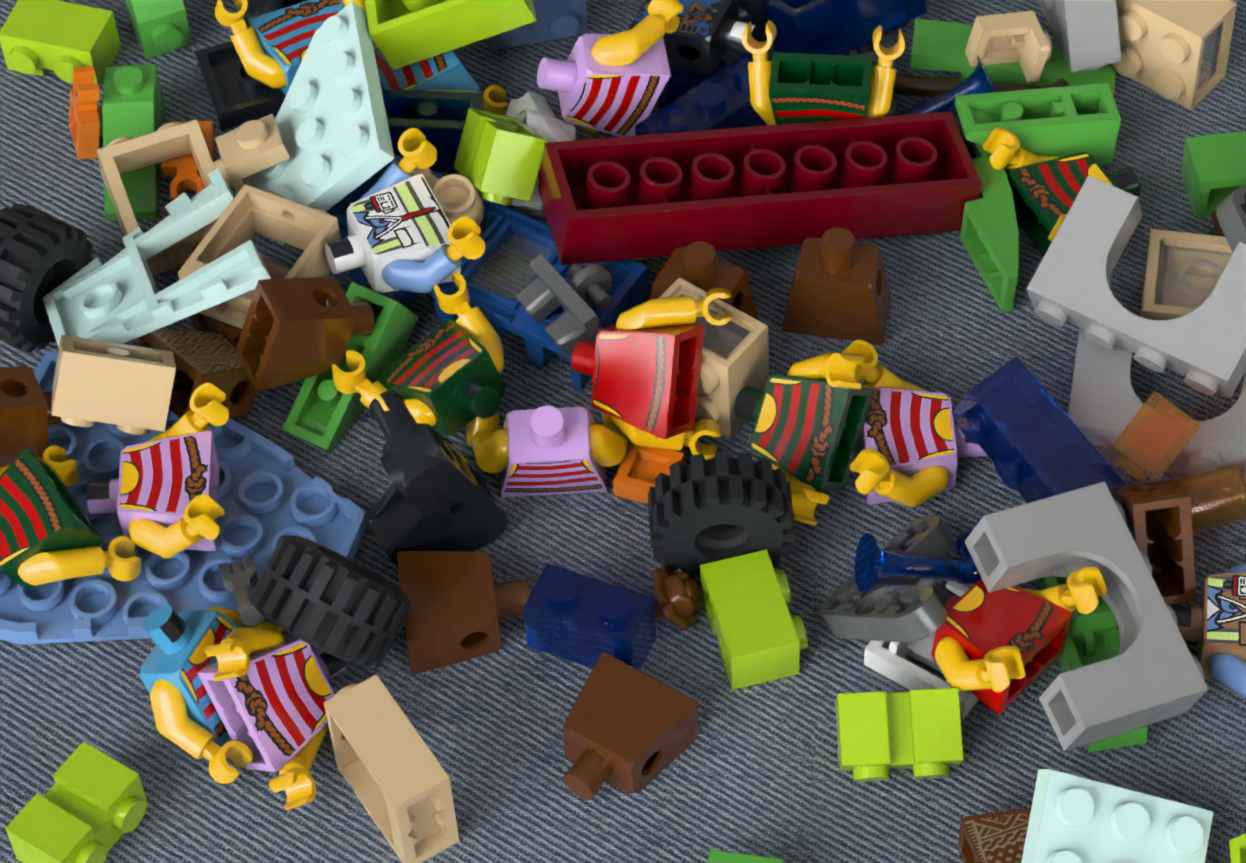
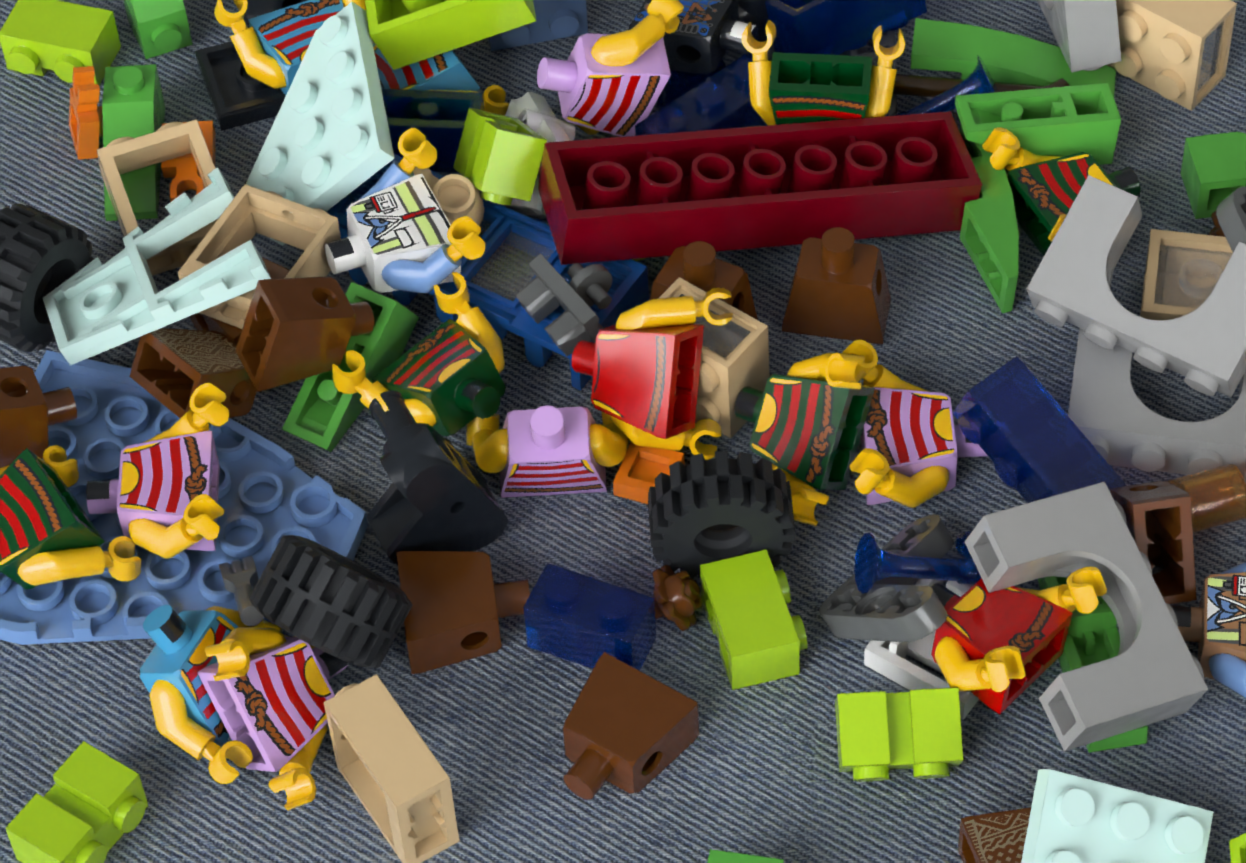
tan brick [50,335,176,435] -> none
tan bracket [213,114,290,193] -> none
tan bracket [965,11,1052,83] -> none
clear orange brick [1111,390,1201,484] -> none

